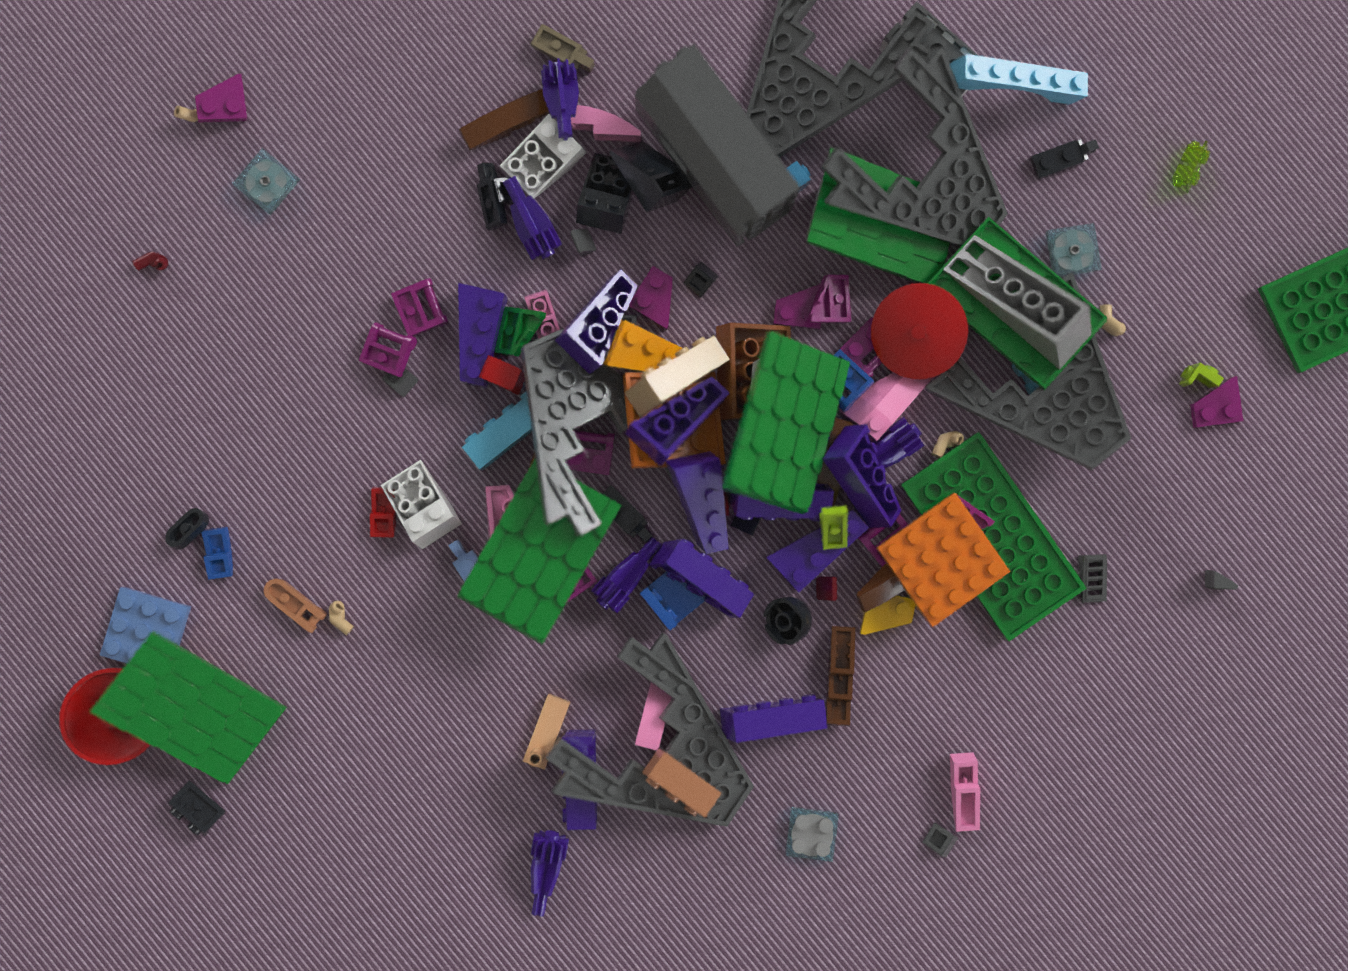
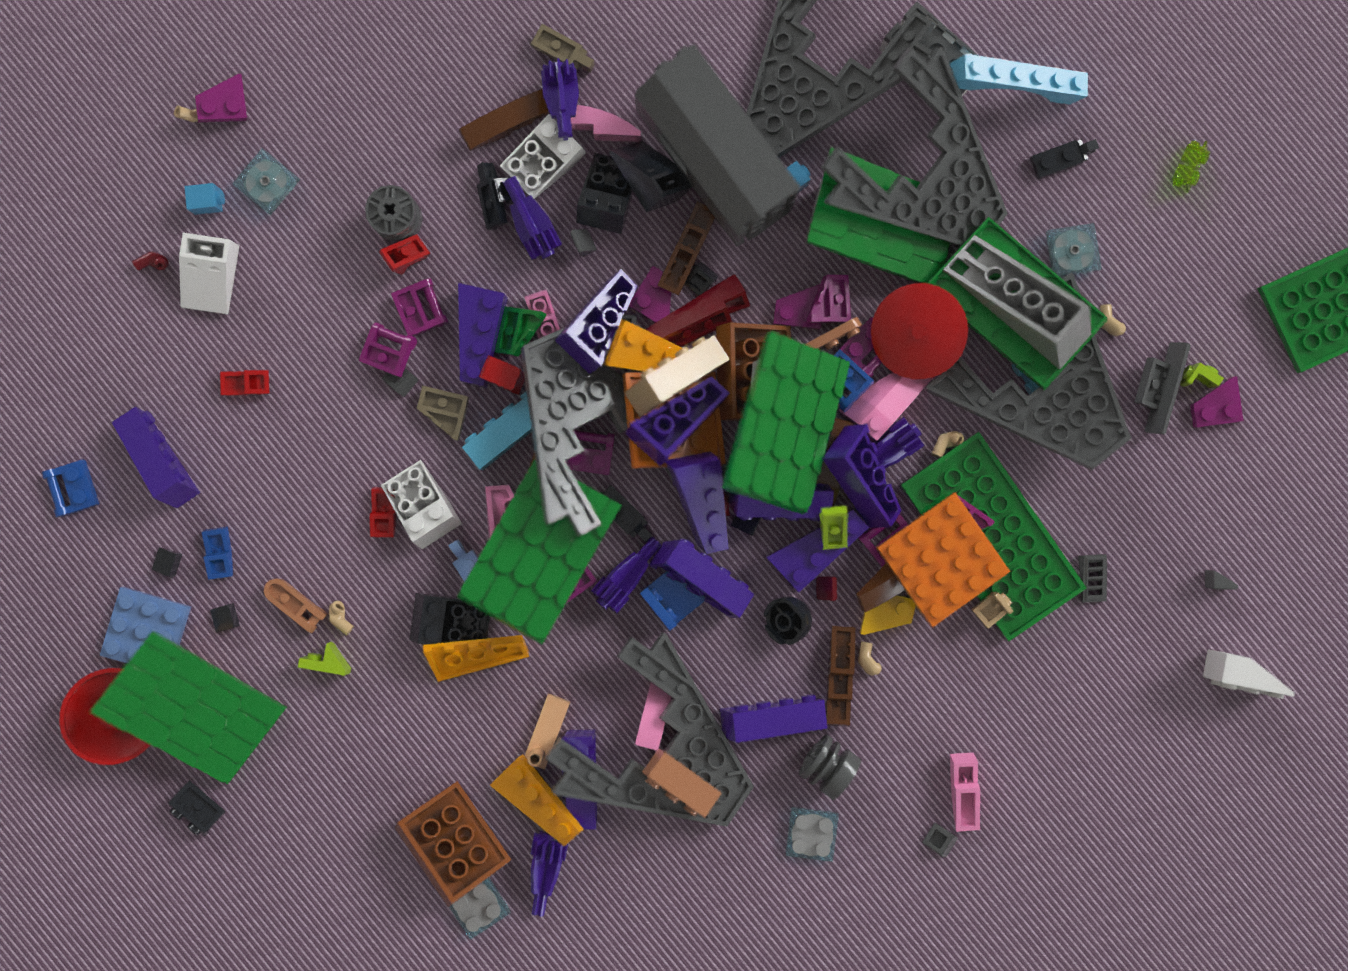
black plate [165,508,209,550] -> none
none -> blue plate [42,459,100,518]
none -> dark purple wedge [112,406,200,508]
none -> black slope [152,547,182,577]
none -> white slope [179,233,239,315]
none -> dark azure brick [184,183,225,215]
none -> black slope [210,603,240,632]
none -> red slope [220,370,270,396]
none -> lime slope [298,641,351,676]
none -> dark grey wheel [365,185,423,243]
none -> red slope [379,234,430,275]
none -> dark orange slope [395,781,512,907]
none -> black slope [409,593,490,644]
none -> dark tan wing [417,385,470,441]
none -> light orange wing [423,635,529,682]
none -> light grey piece [449,878,511,940]
none -> light orange wing [490,755,583,846]
none -> dark red wedge [645,274,750,347]
none -> reddish brown slope [657,201,715,296]
none -> dark grey wheel [798,734,861,800]
none -> nougat plate [806,317,863,350]
none -> tan arm [858,641,882,676]
none -> tan bracket [971,591,1013,629]
none -> dark grey bracket [1134,342,1191,435]
none -> white slope [1203,649,1294,699]

